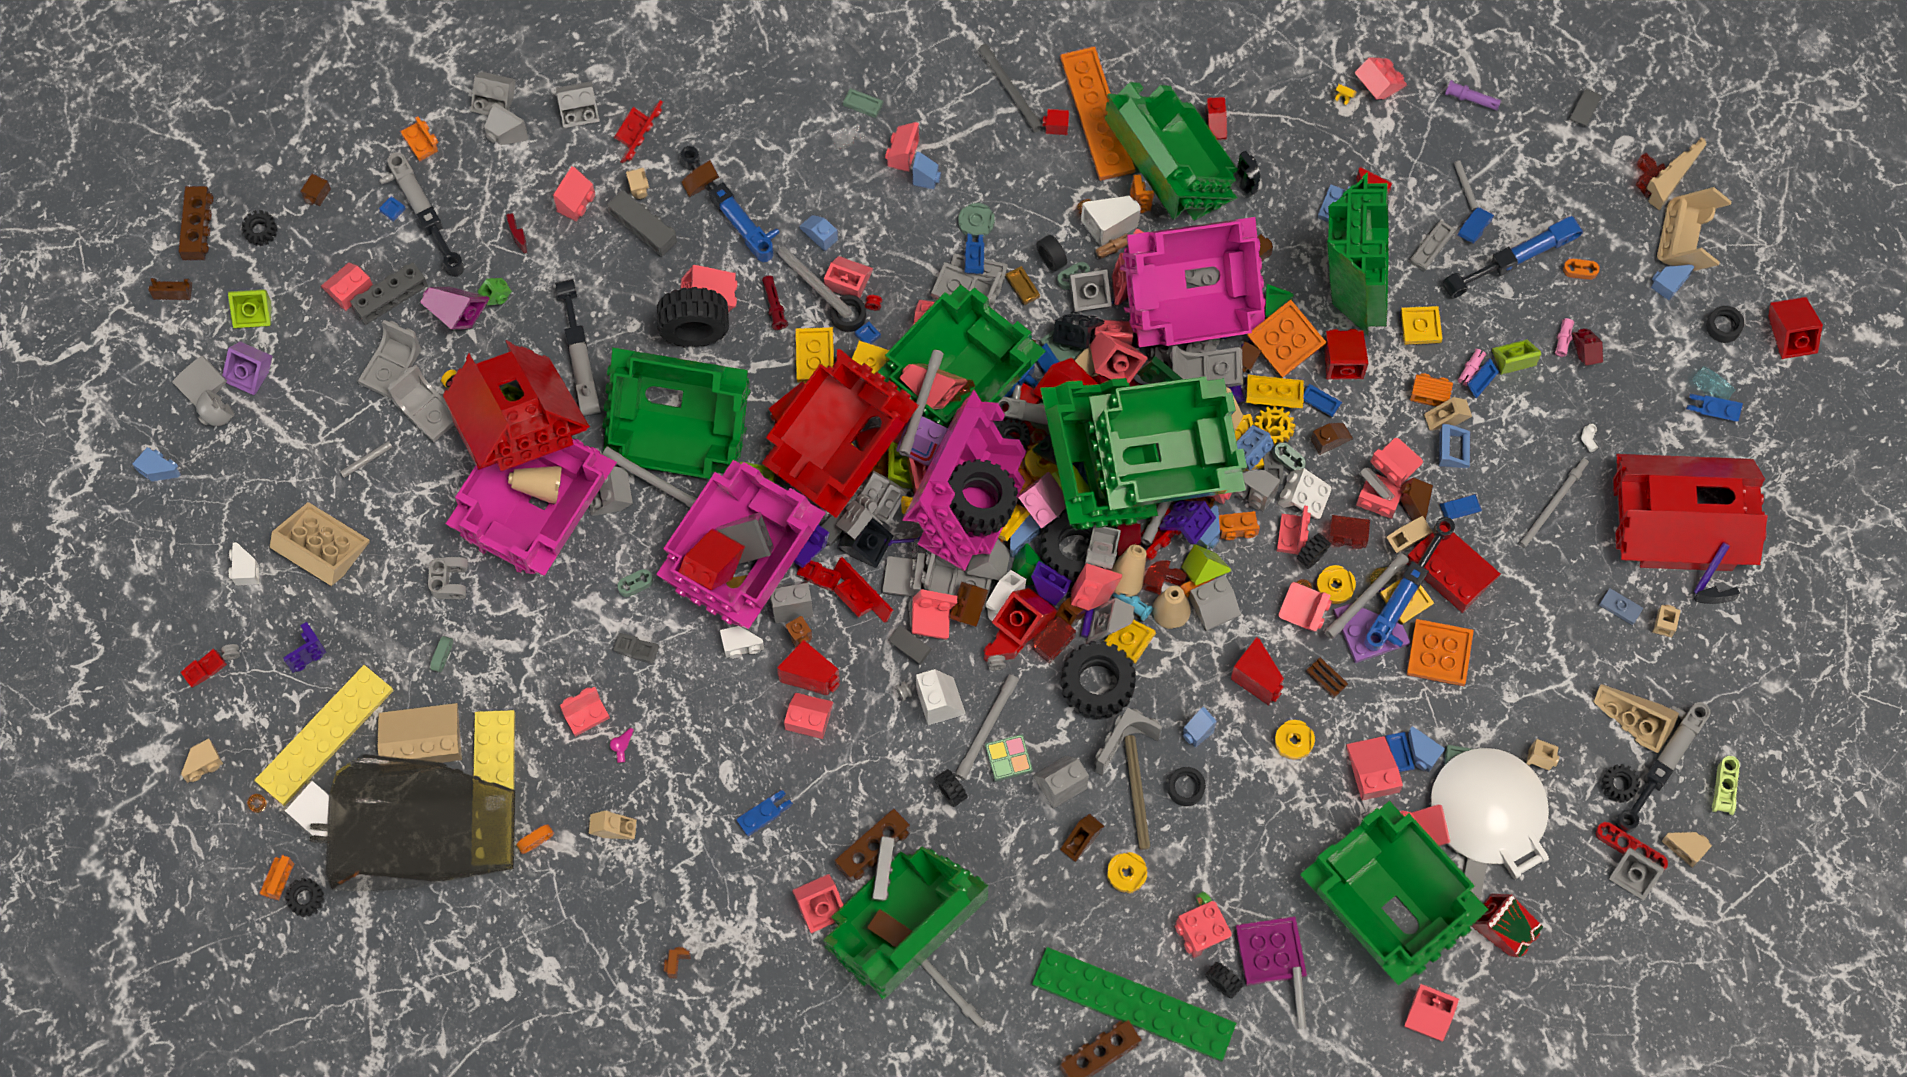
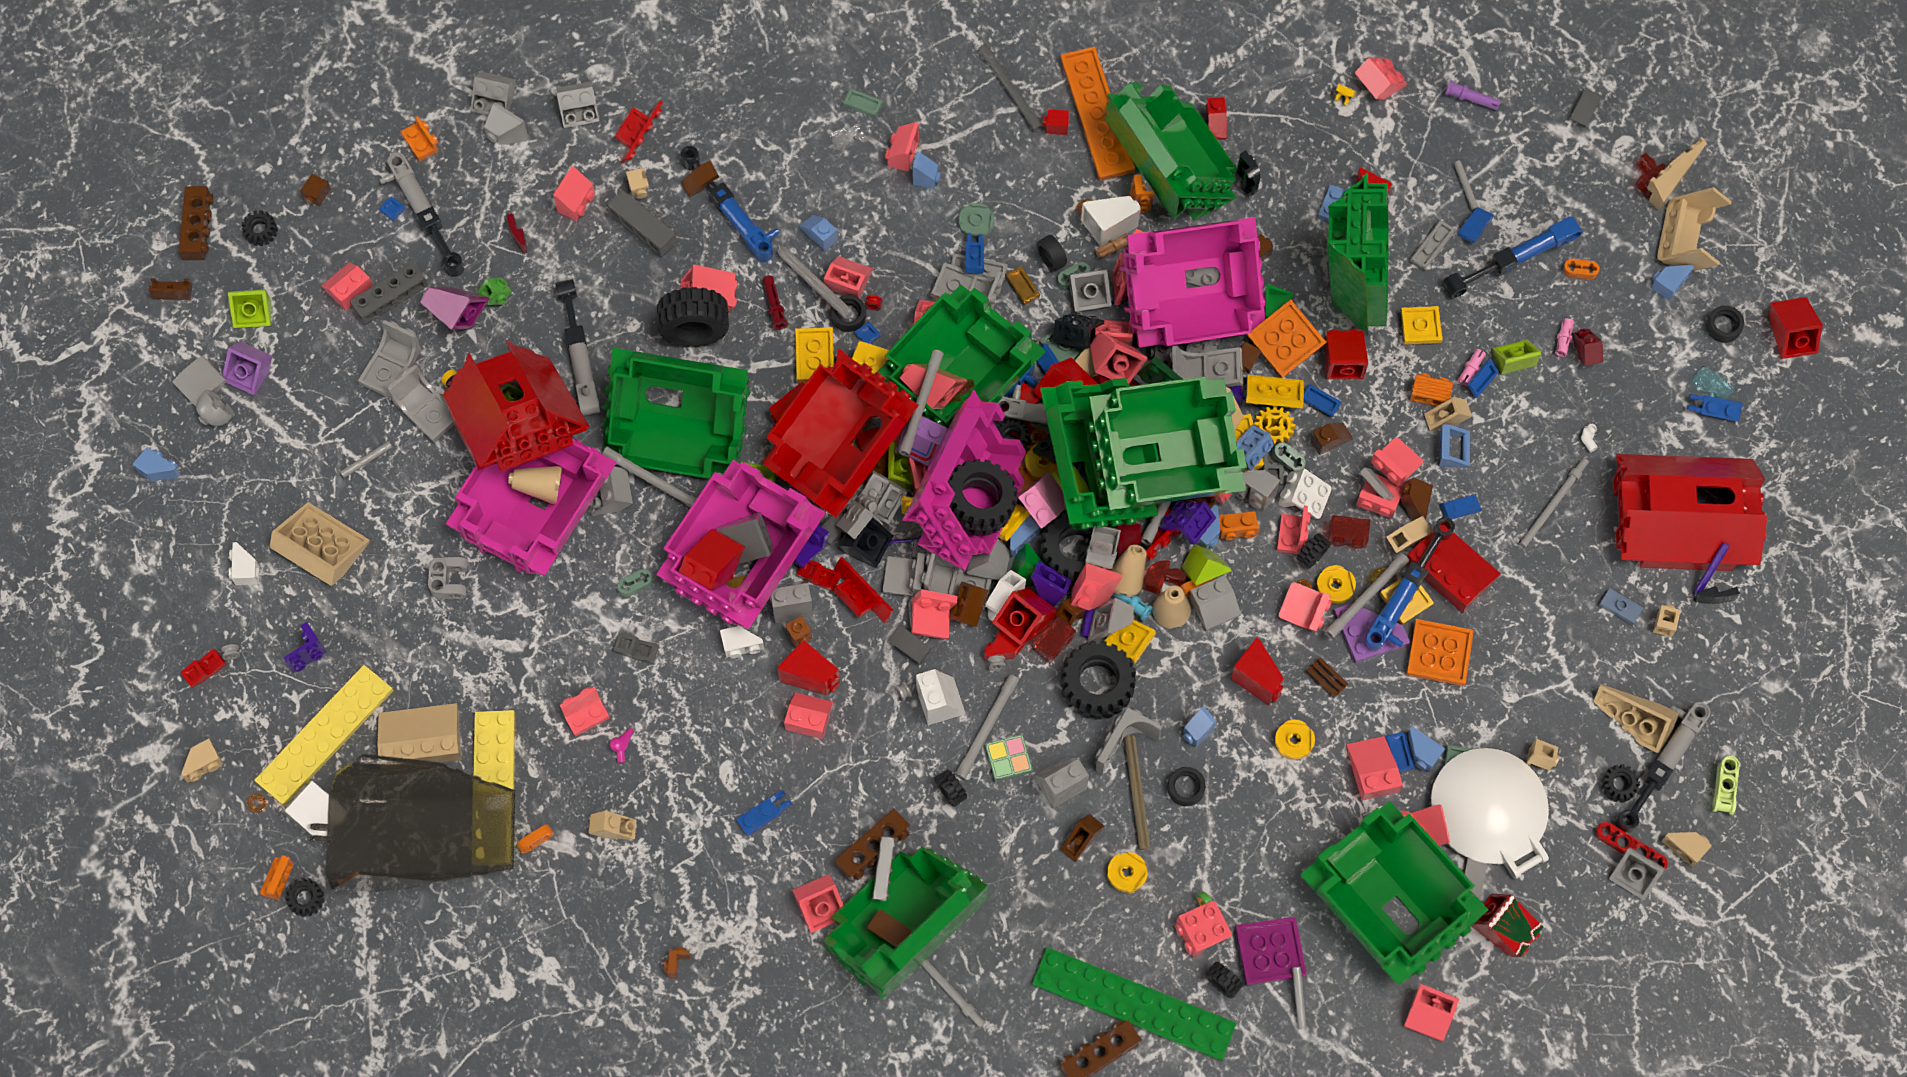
sand green beam [430,636,453,673] -> none

